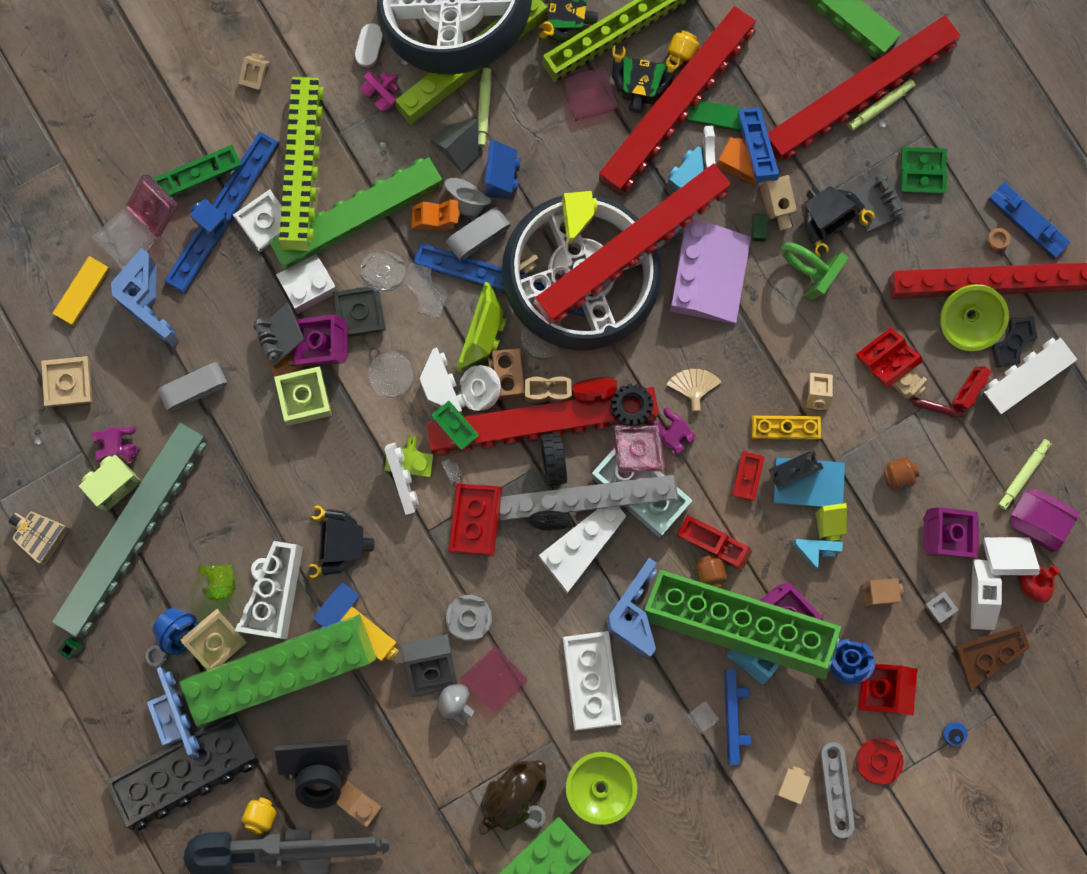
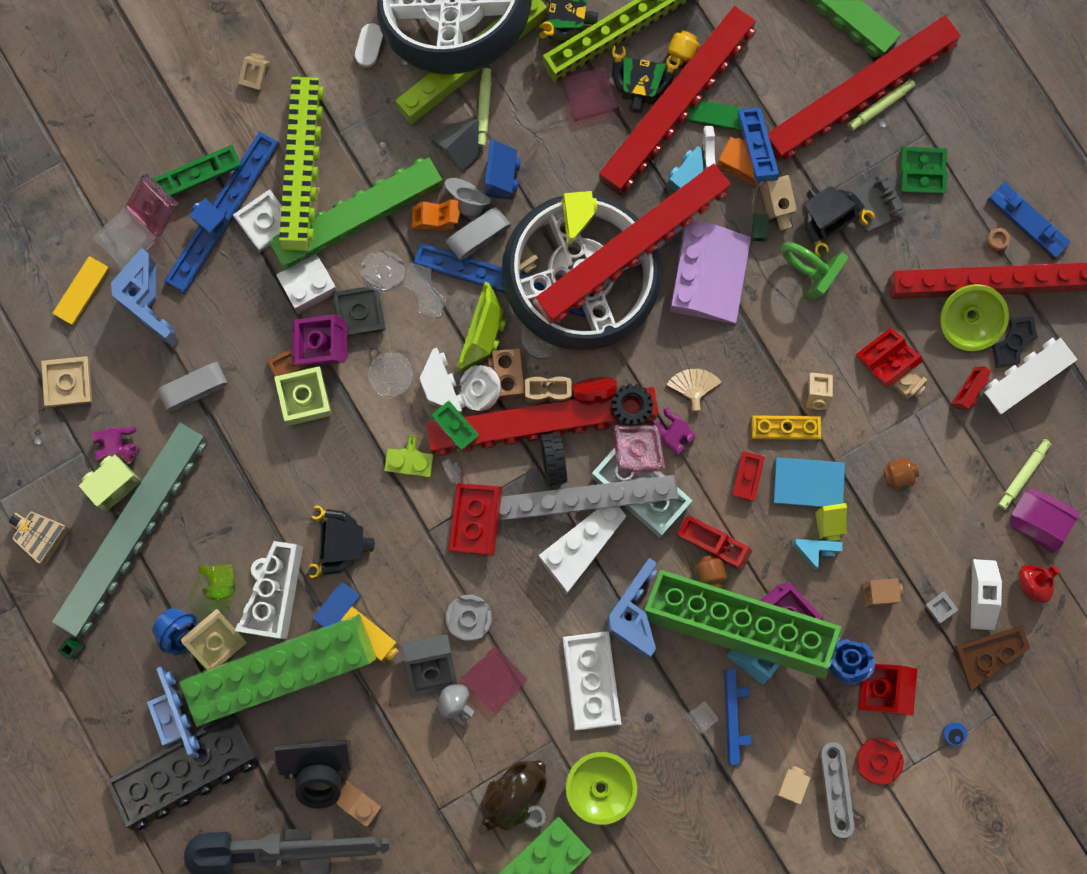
light grey piece [145,645,168,668] -> none
yellow head [241,797,277,835] -> none
dark grey hinge [253,303,304,366] -> none
dark pink hips [360,72,400,113] -> none
white plate [384,442,419,515] -> none
black wheel [529,510,571,530] -> none
black hinge [768,451,824,491] -> none
dark red piece [911,398,965,418] -> none
magenta slope [922,507,979,558] -> none
white tile [983,537,1040,575] -> none

